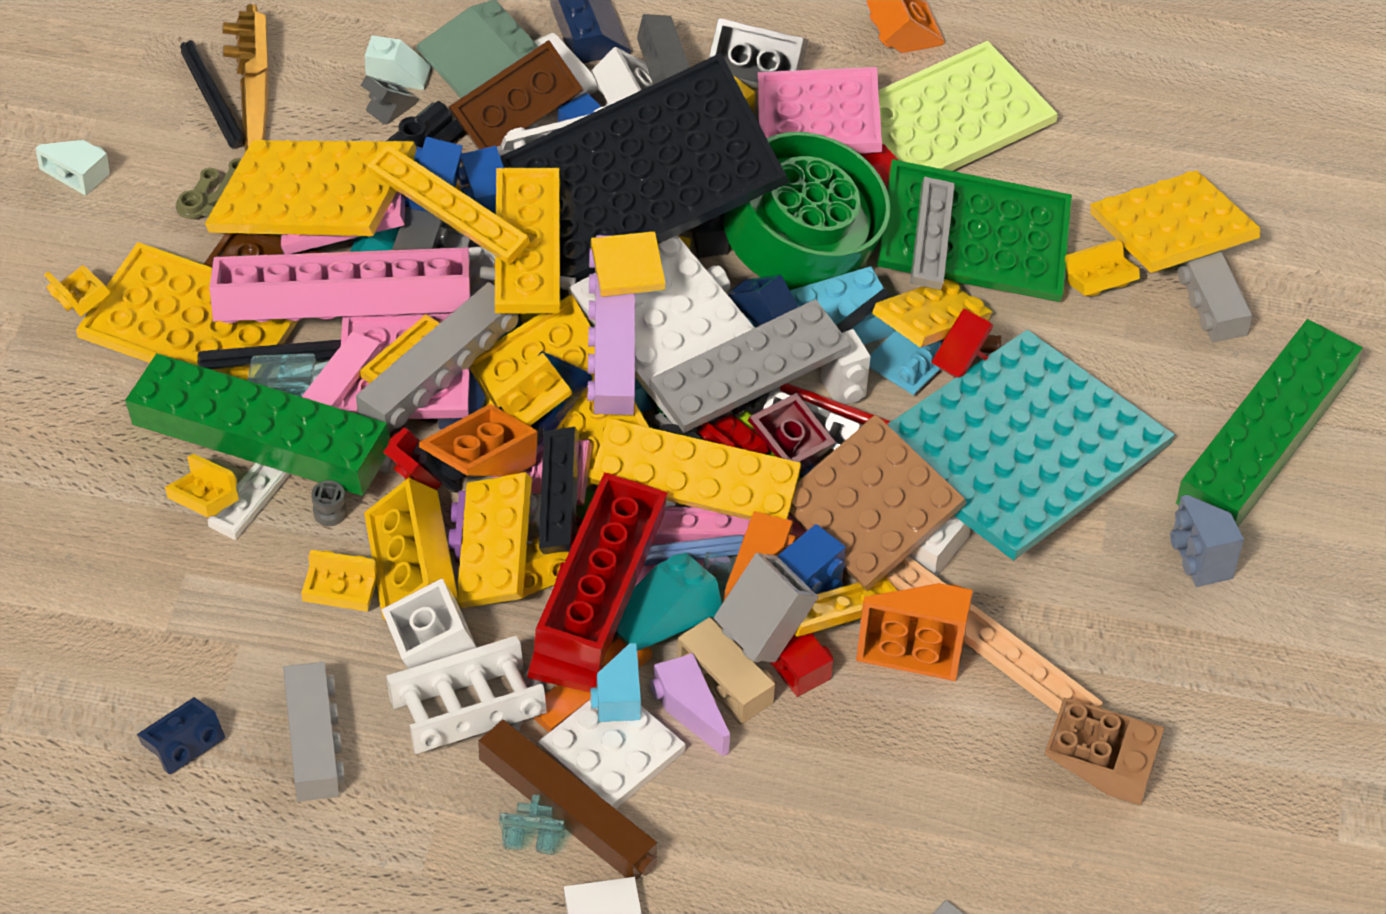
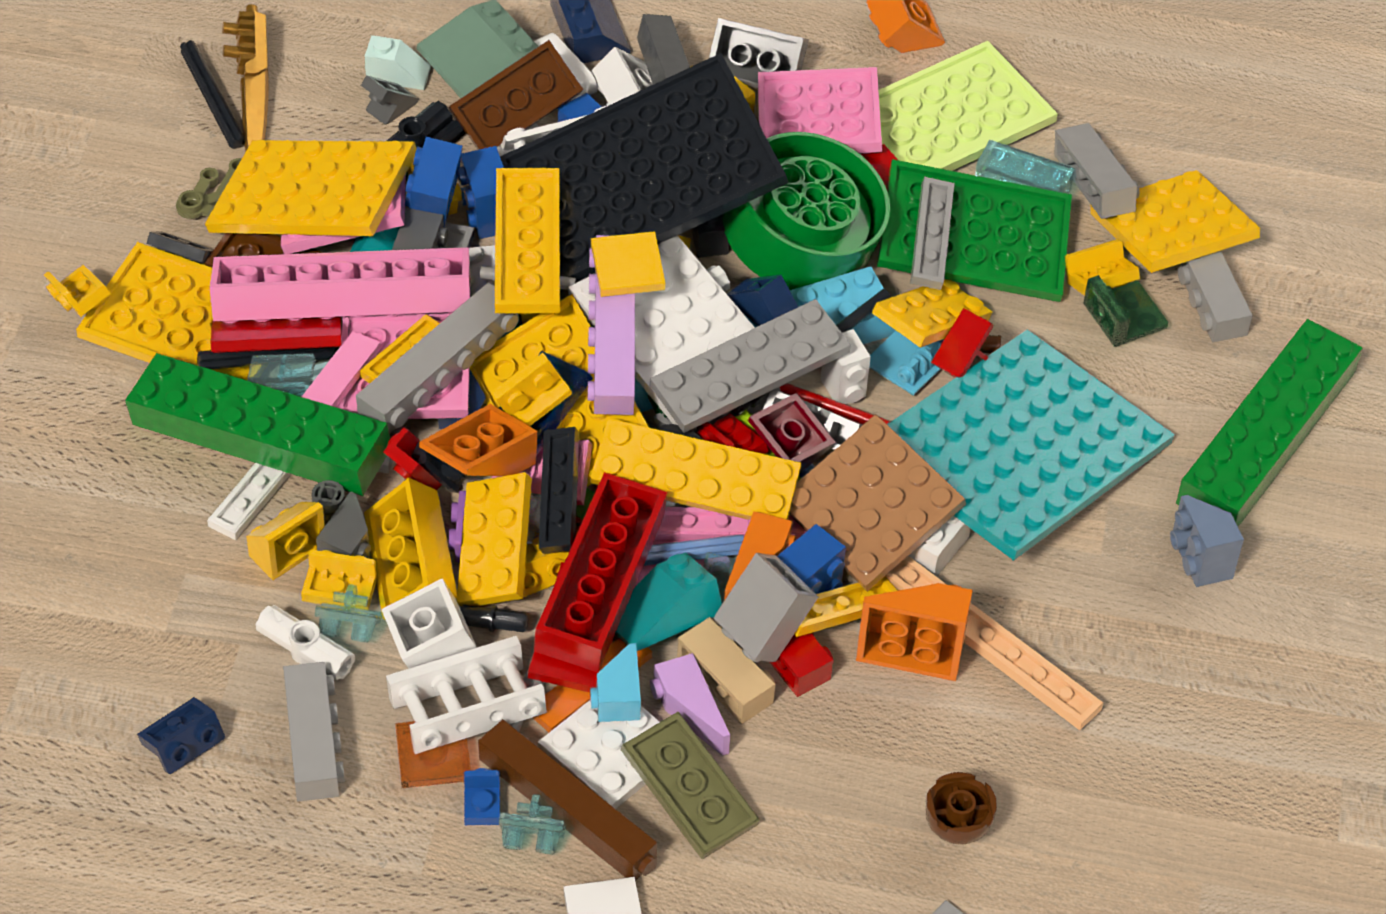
light aqua slope [35,140,110,196] -> none
yellow bracket [165,453,239,518] -> none
yellow plate [367,143,531,265] -> none
medium nougat slope [1044,697,1164,805] -> none
none -> black plate [146,231,214,264]
none -> red tile [210,316,342,353]
none -> yellow slope [246,502,325,580]
none -> white piece [256,605,355,680]
none -> clear light blue hips [314,584,382,642]
none -> dark grey slope [316,491,371,558]
none -> clear orange tile [395,721,471,788]
none -> black axle [461,604,528,632]
none -> blue bracket [464,768,500,826]
none -> olive tile [620,712,760,859]
none -> reddish brown cylinder [926,772,997,845]
none -> clear light blue brick [975,139,1075,194]
none -> light grey brick [1054,123,1140,219]
none -> clear green bracket [1083,275,1168,347]

